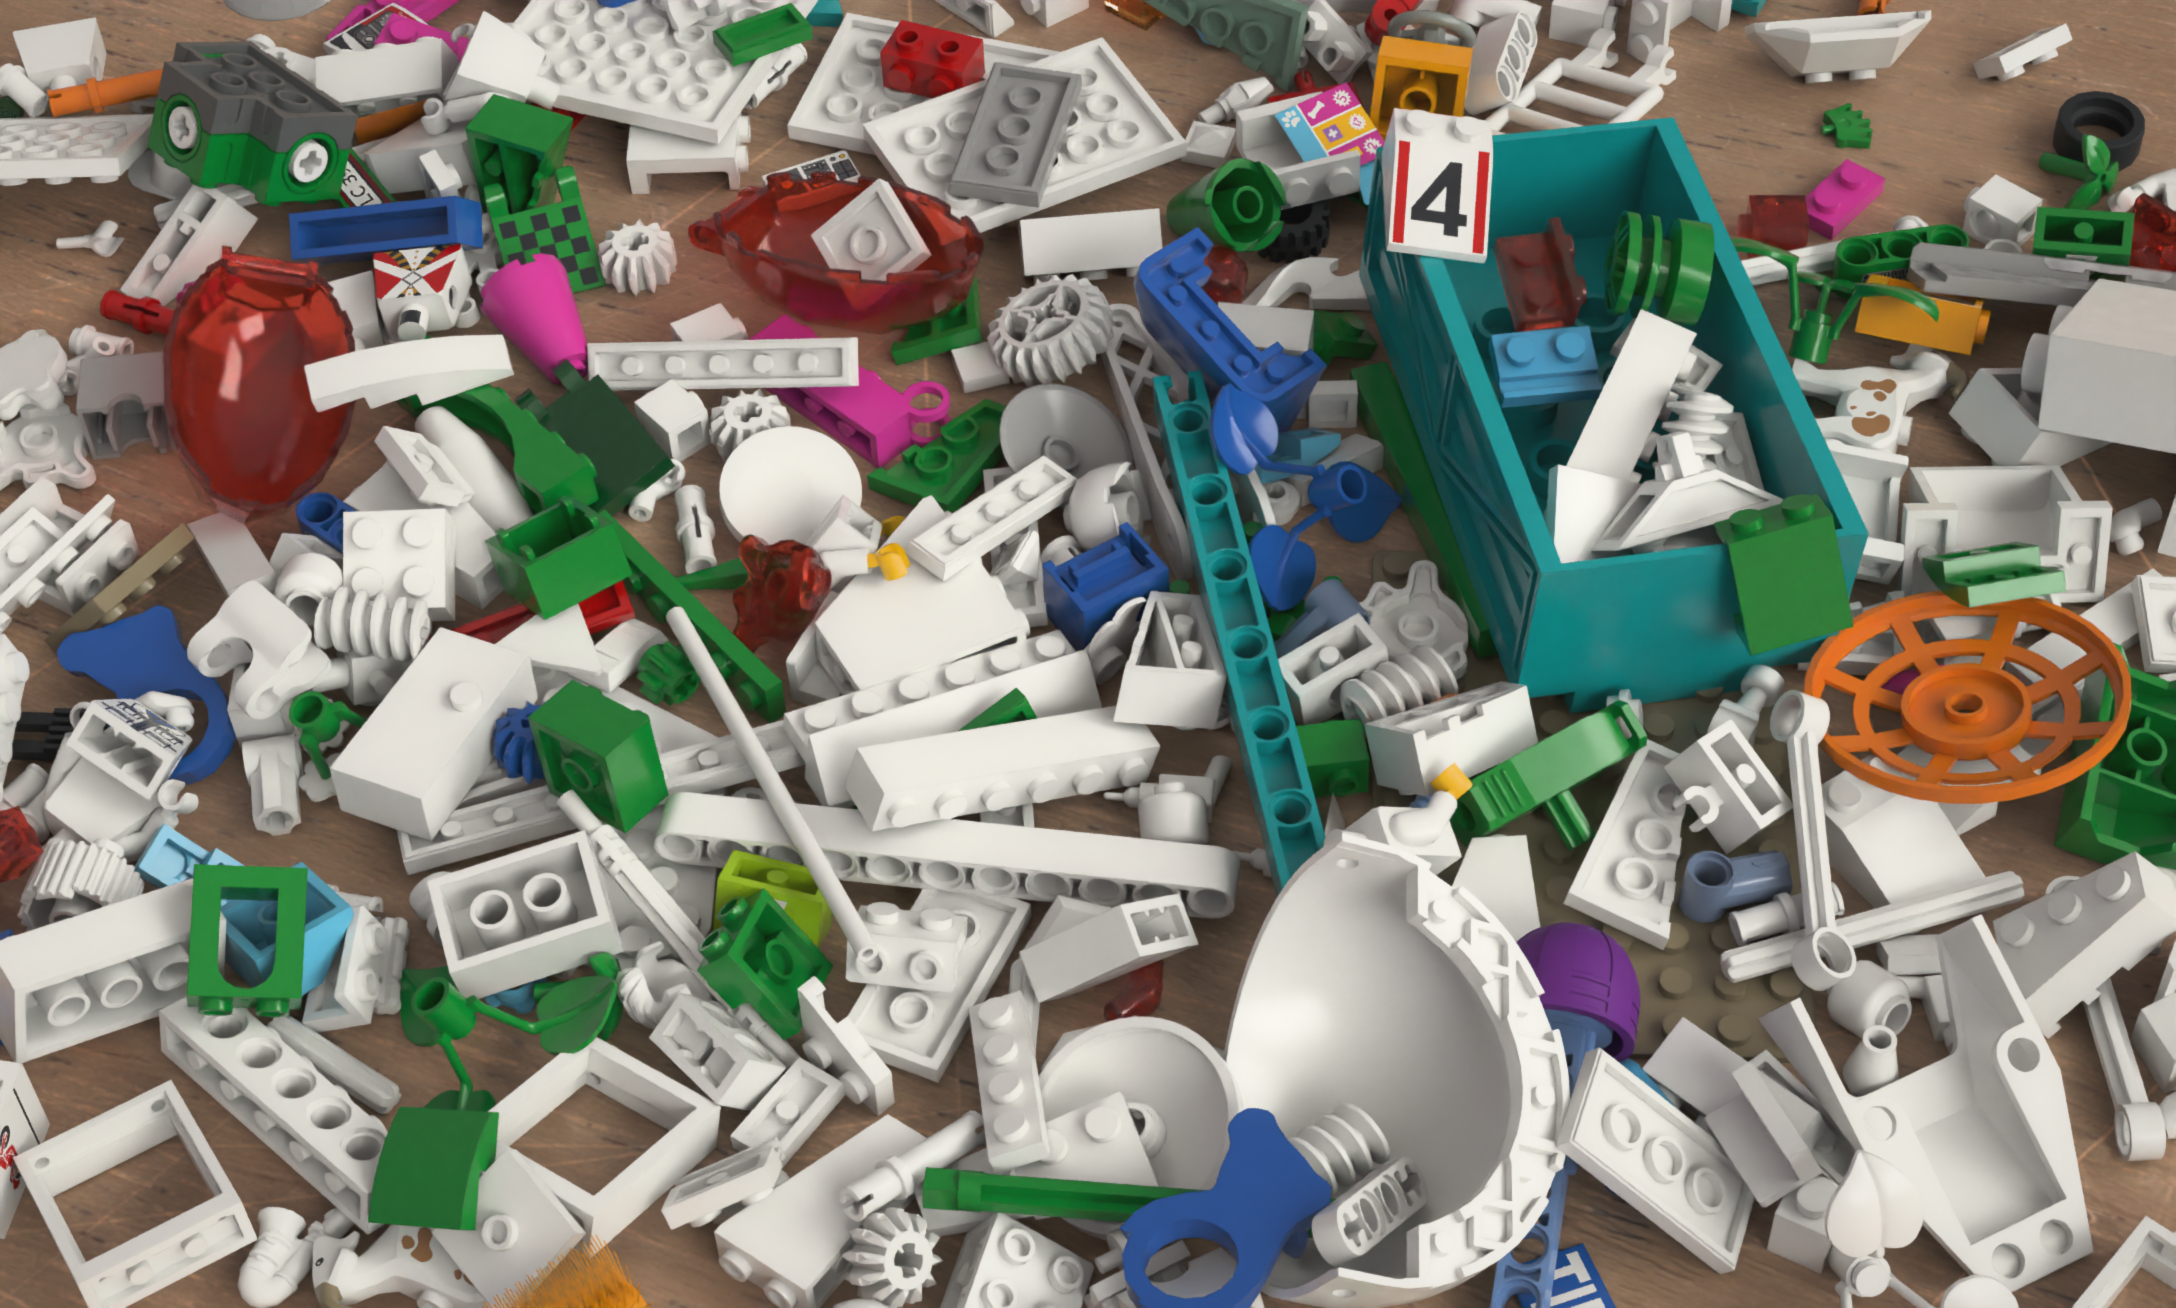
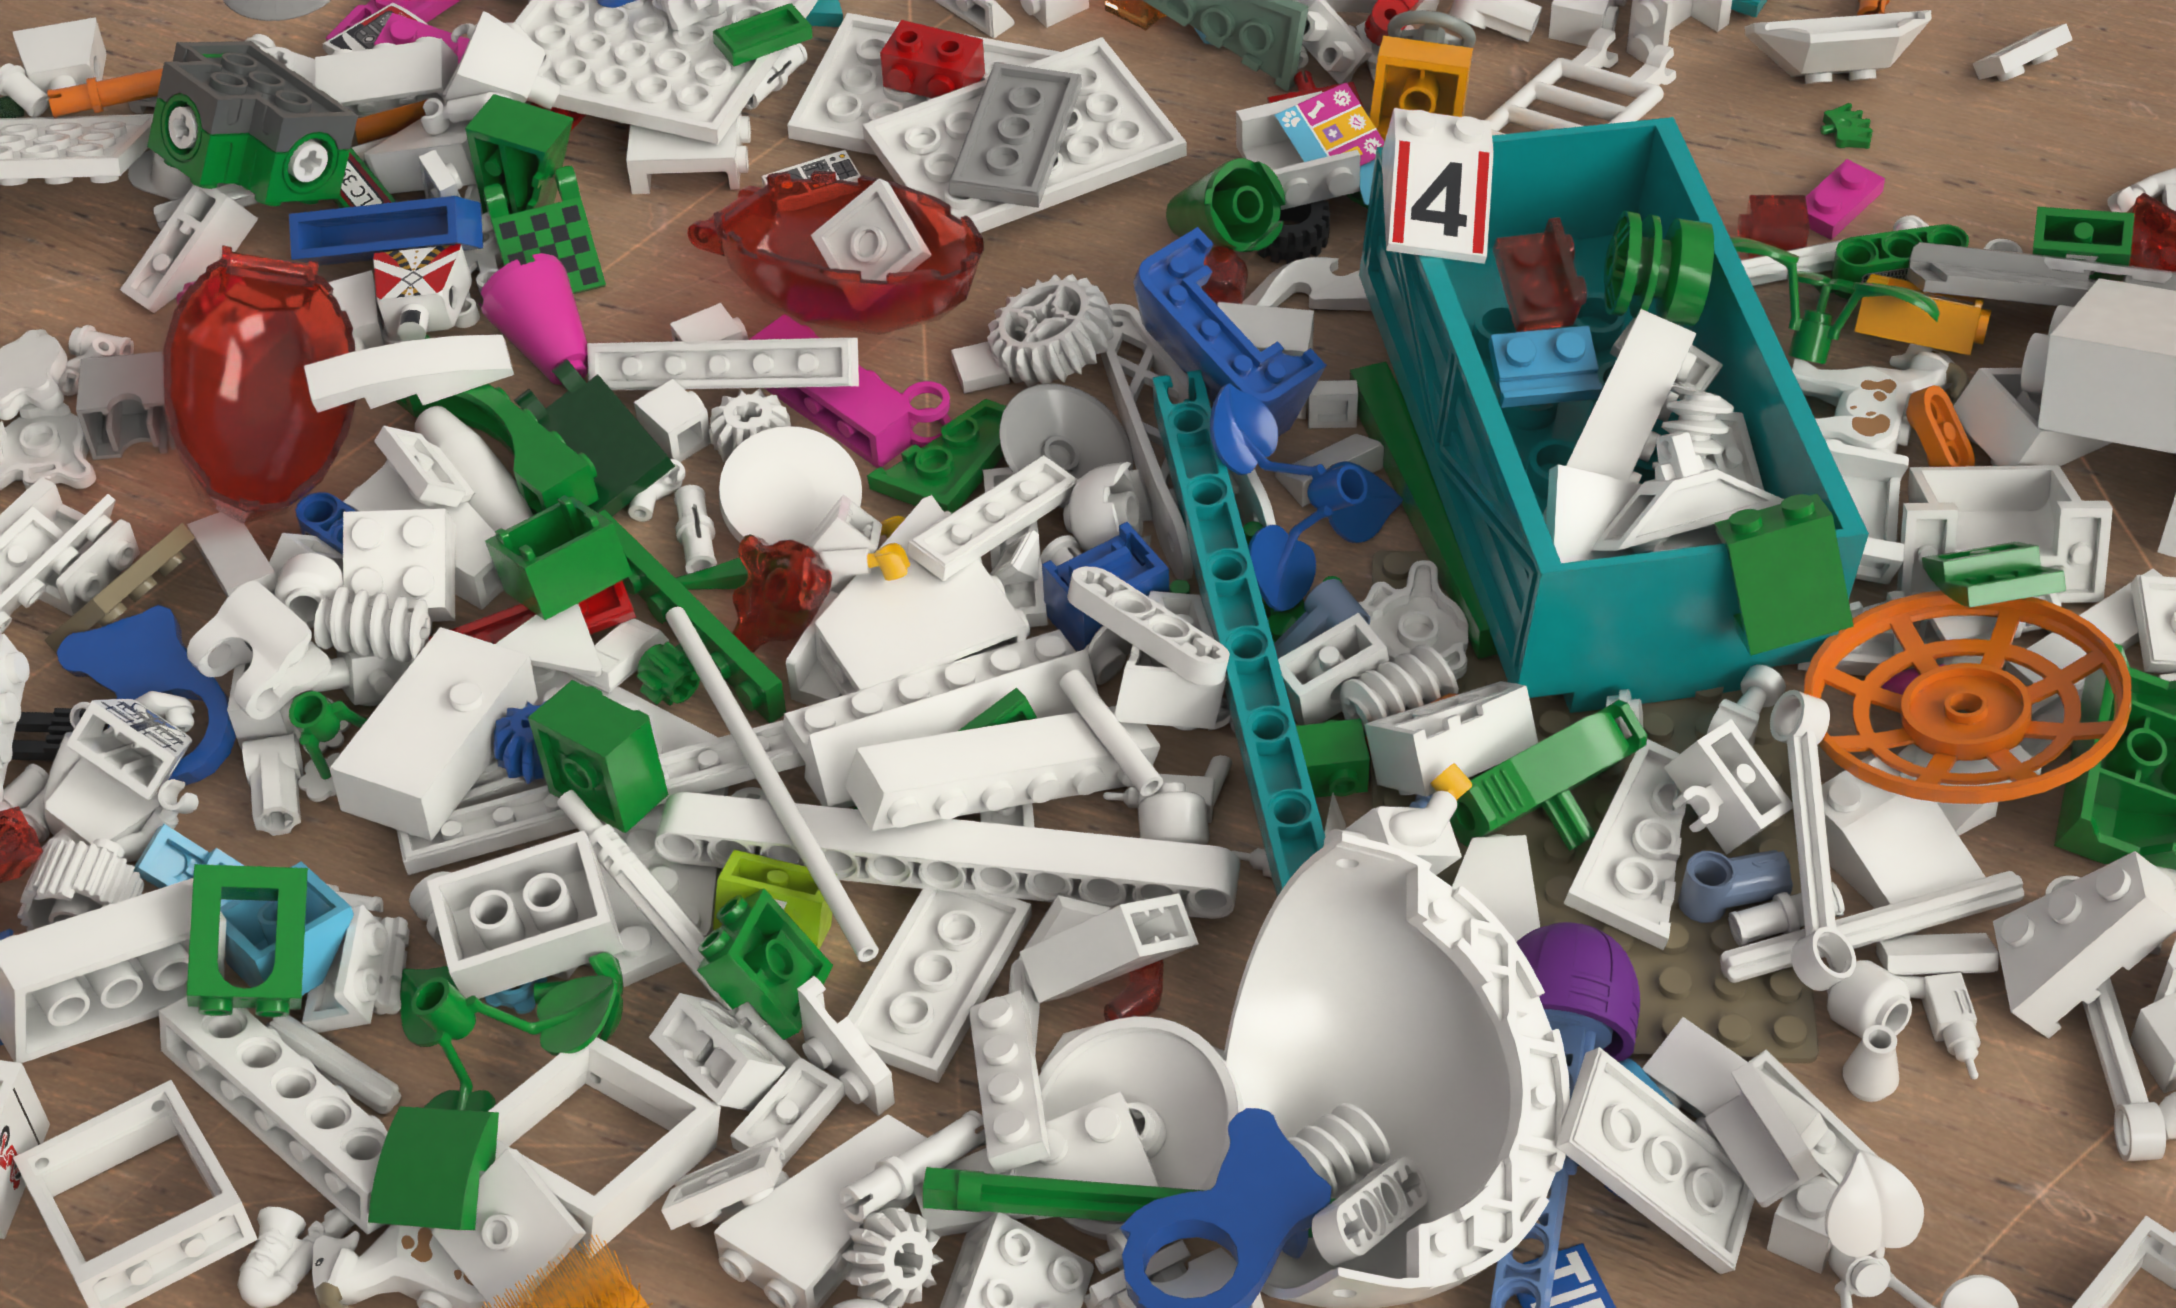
white hand [56,220,124,257] -> none
red pin [100,290,194,340] -> none
white gear [598,219,677,297] -> none
white hair [615,941,712,1029] -> none
white bracket [846,902,968,993] -> none
green wing [891,267,983,366] -> none
white slope [1018,208,1162,285] -> none
white tile [1181,121,1236,168] -> none
white piece [1198,77,1274,125] -> none
medium azure slope [1254,428,1341,484] -> none
white plate [1262,480,1300,526] -> none
green bracket [1313,310,1378,374] -> none
white beam [1465,11,1538,115] -> none
white windscreen [1758,914,2094,1293] -> none
white brick [1963,174,2043,246] -> none
green plant [2039,134,2119,210] -> none
black tyre [2053,91,2145,172] -> none
white arm [2110,498,2162,556] -> none
none -> white piece [1059,670,1163,796]
none -> white beam [1067,566,1230,686]
none -> orange plate [1906,385,1975,467]

